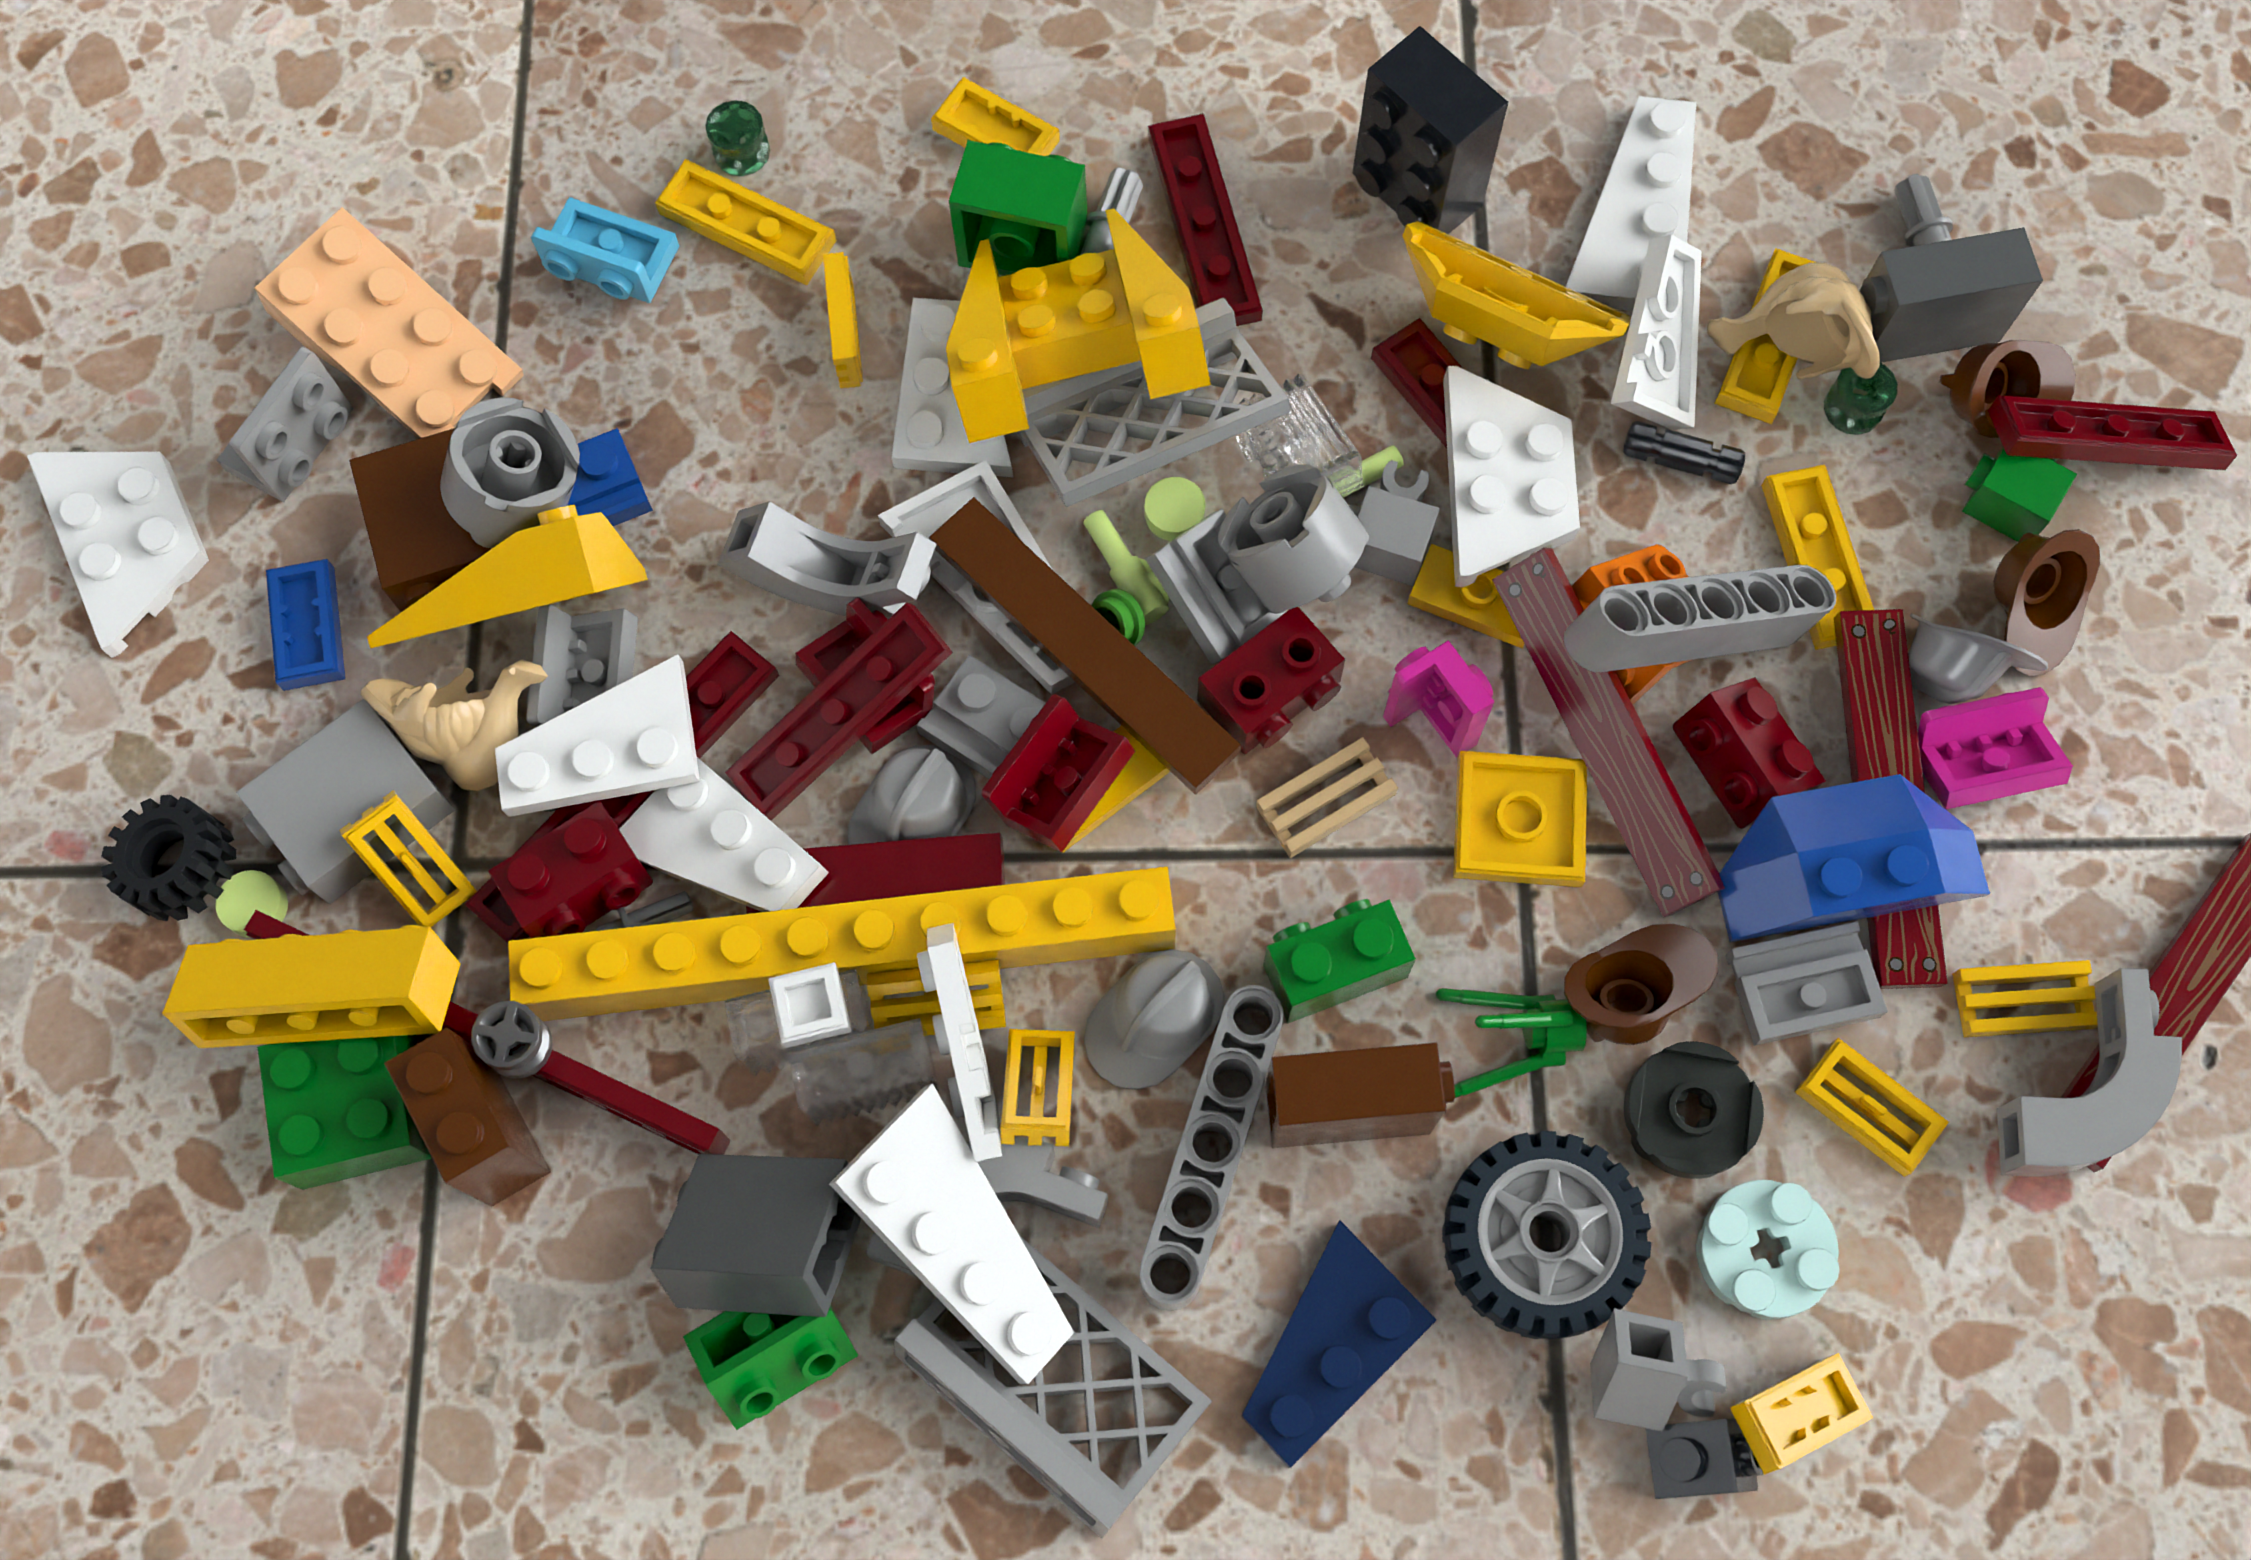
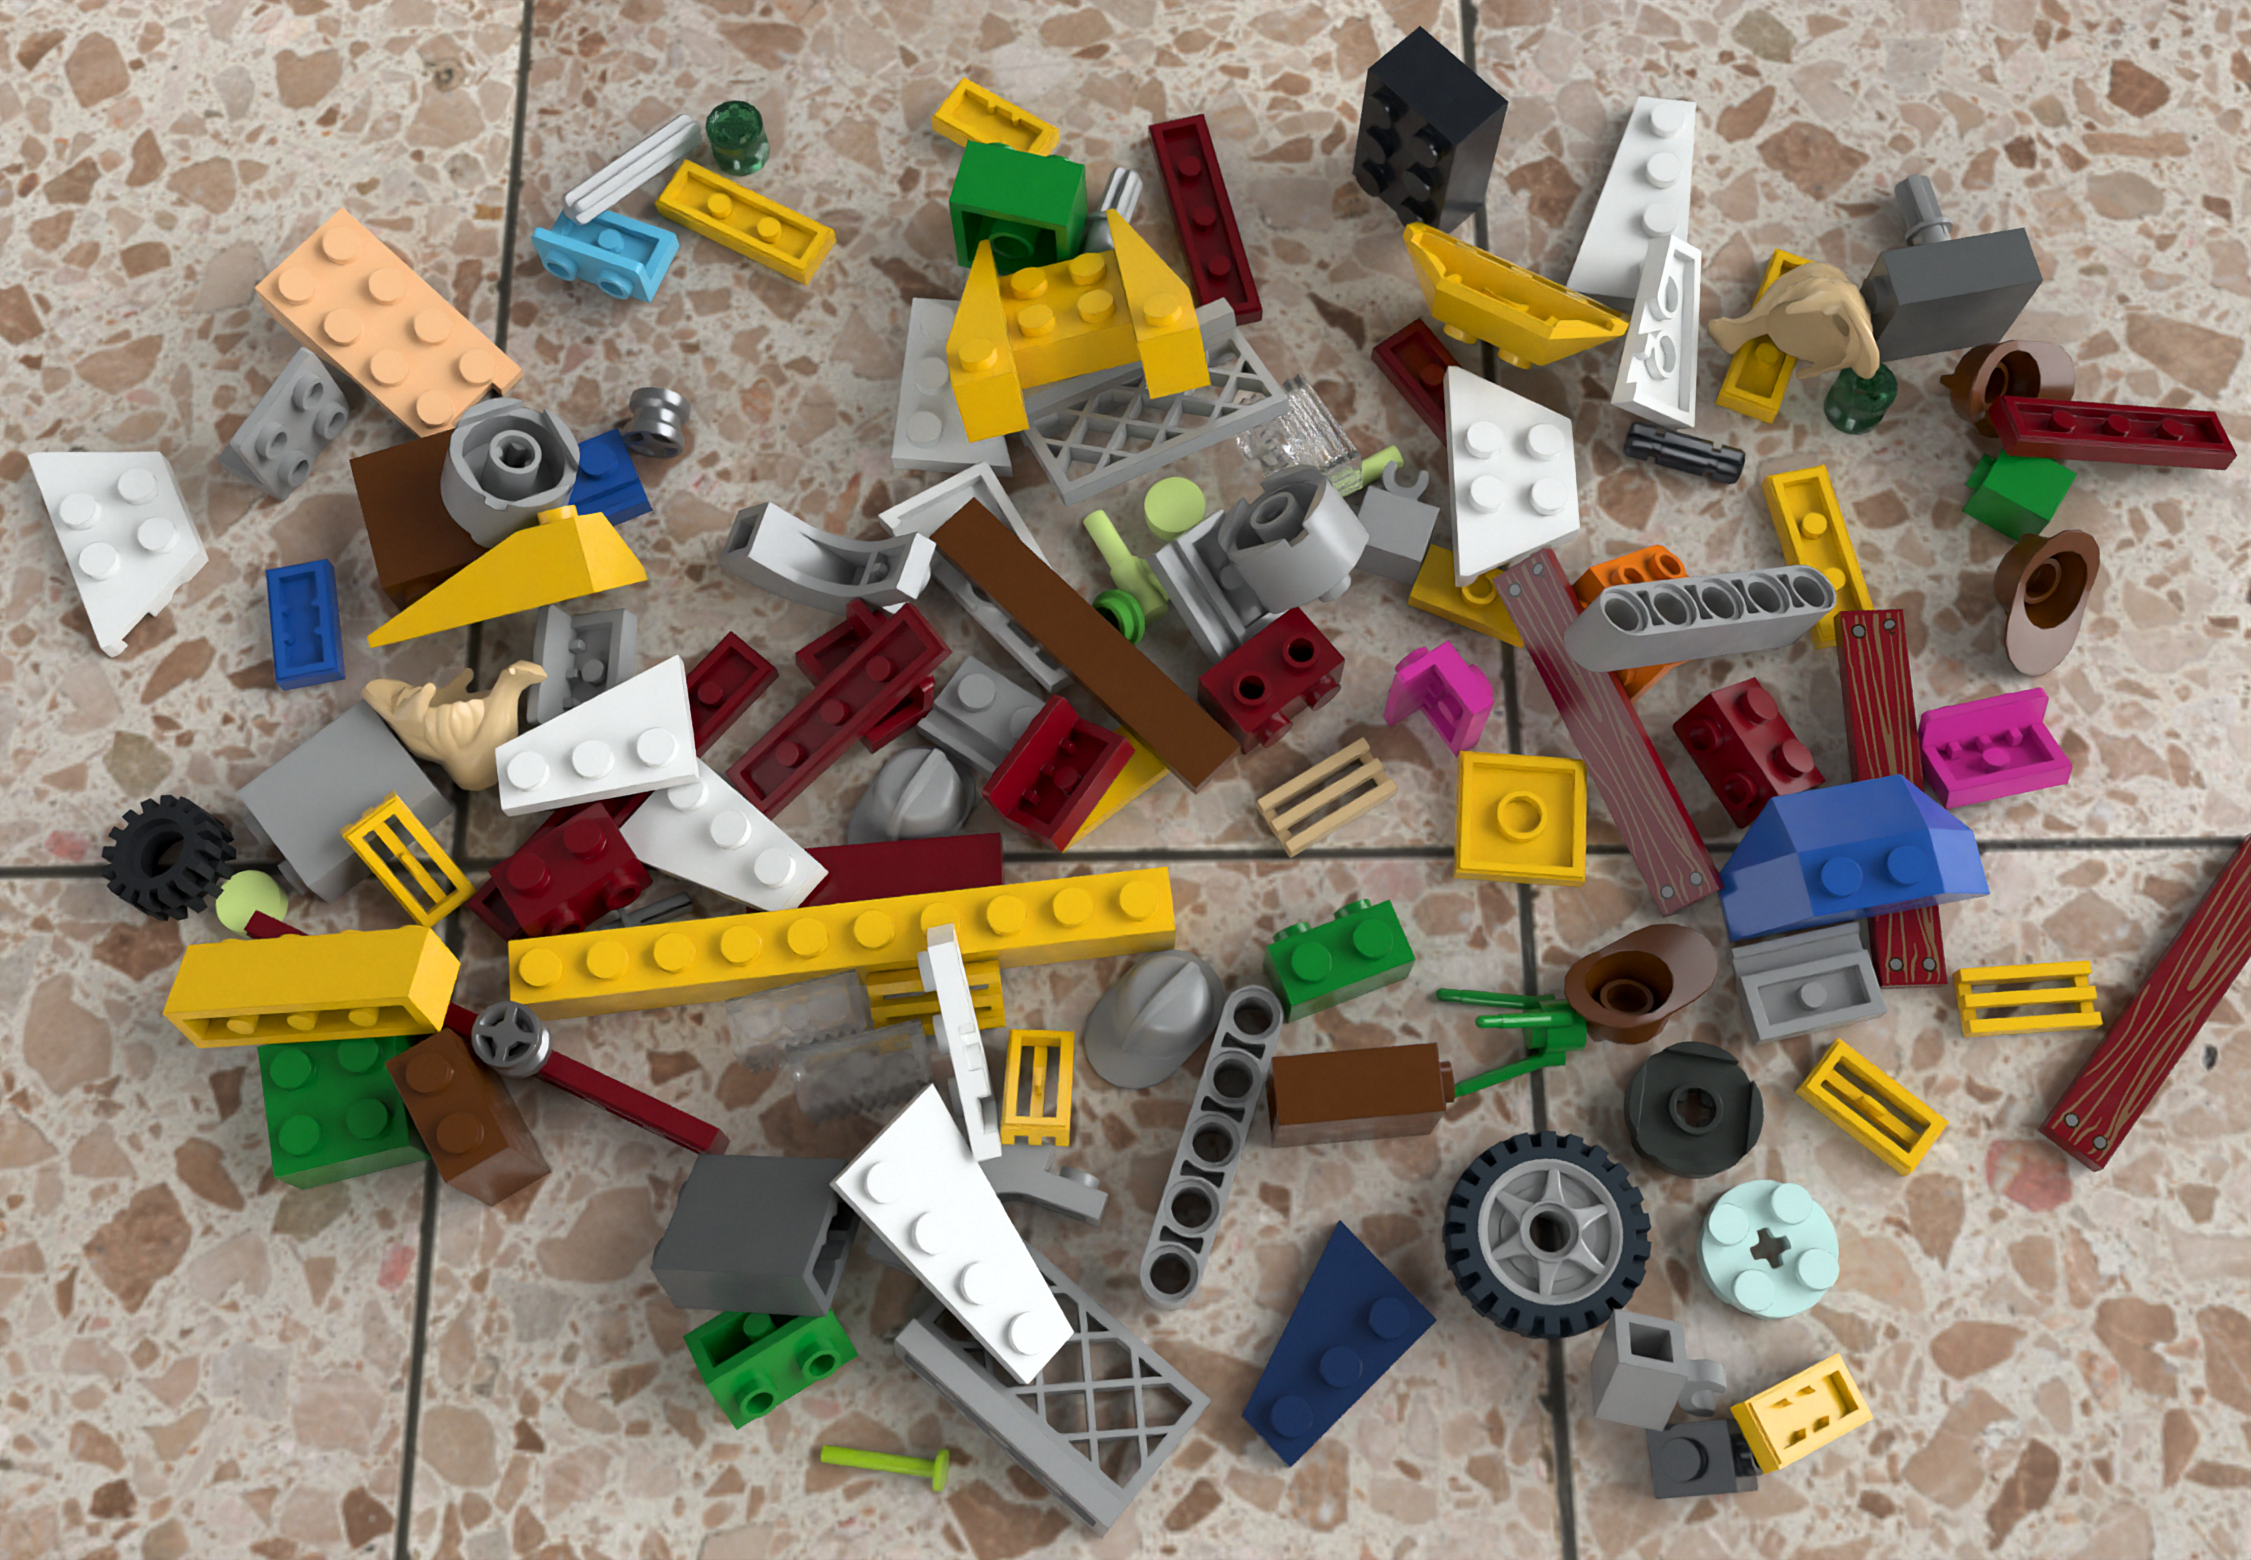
white tile [768,962,852,1048] -> none
yellow tile [823,252,863,389] -> none
light grey piece [1908,613,2048,704] -> none
light grey arch [1997,968,2182,1177] -> none
none -> axle [561,114,702,226]
none -> flat silver wheel [622,387,691,459]
none -> lime pin [821,1445,949,1492]

